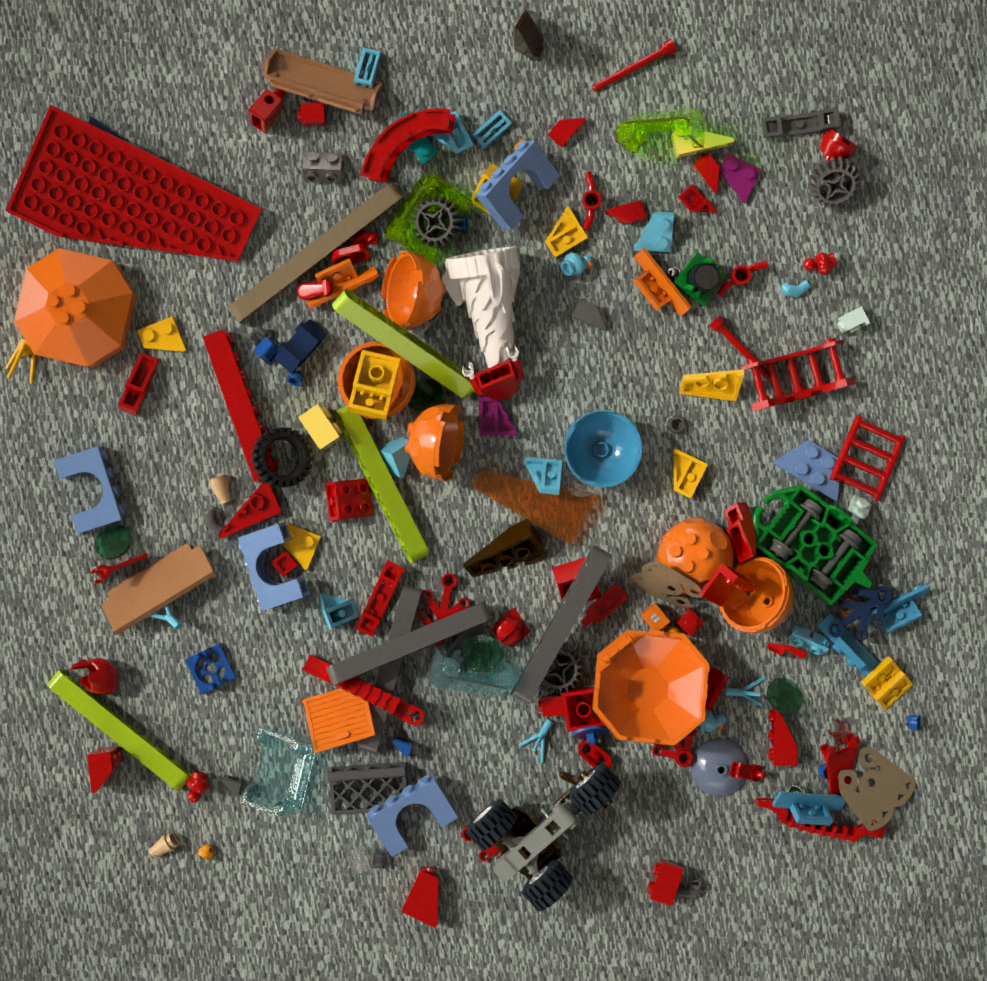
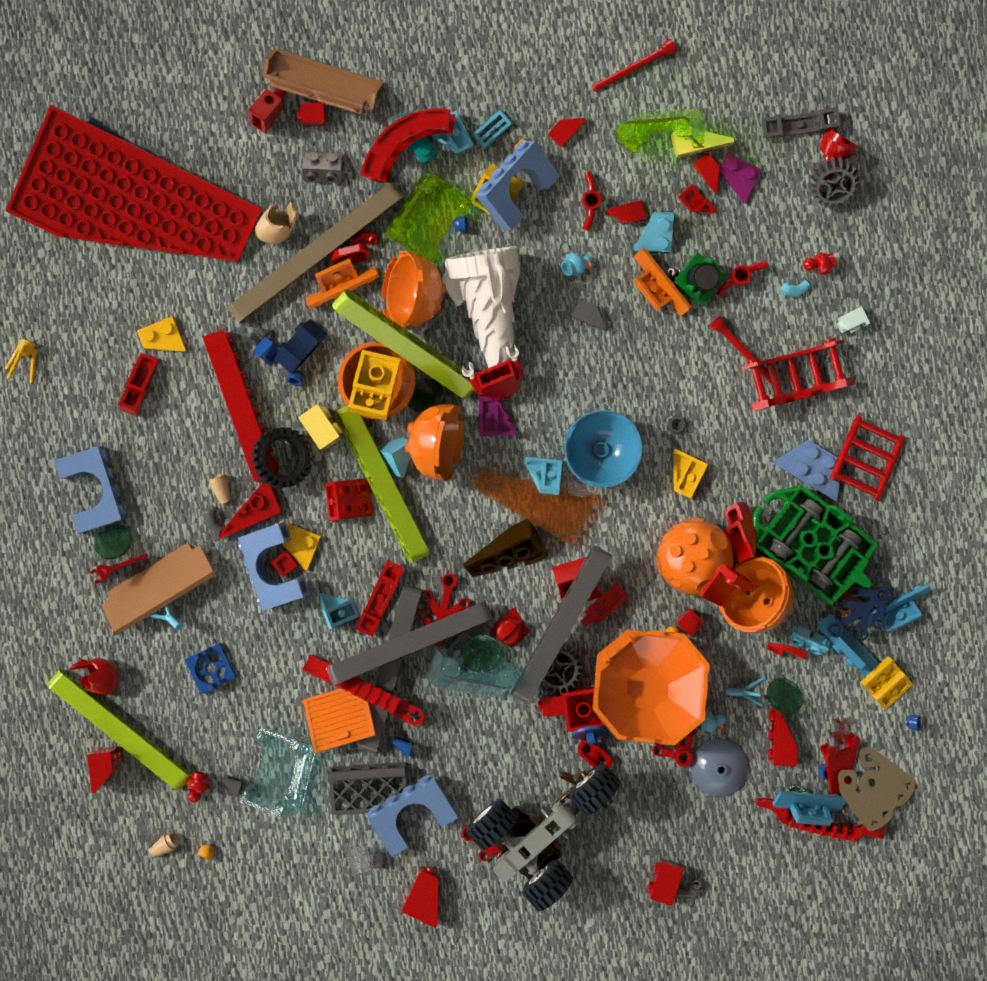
orange windscreen [14,248,137,368] -> none
piece [297,280,333,300] -> none
medium azure tile [353,48,382,88] -> none
dark grey gear [411,195,463,248] -> none
dark brown wedge [514,10,544,61] -> none
medium azure plant [519,719,553,764] -> none
yellow wing [545,206,588,258] -> none
dark tan piece [629,561,702,608] -> none
orange brick [639,603,670,631] -> none
yellow wing [679,369,744,401] -> none
red plate [705,667,729,710] -> none
red piece [730,762,766,782] -> none
light aqua plate [848,494,871,526] -> none
none -> tan helmet [255,202,299,244]

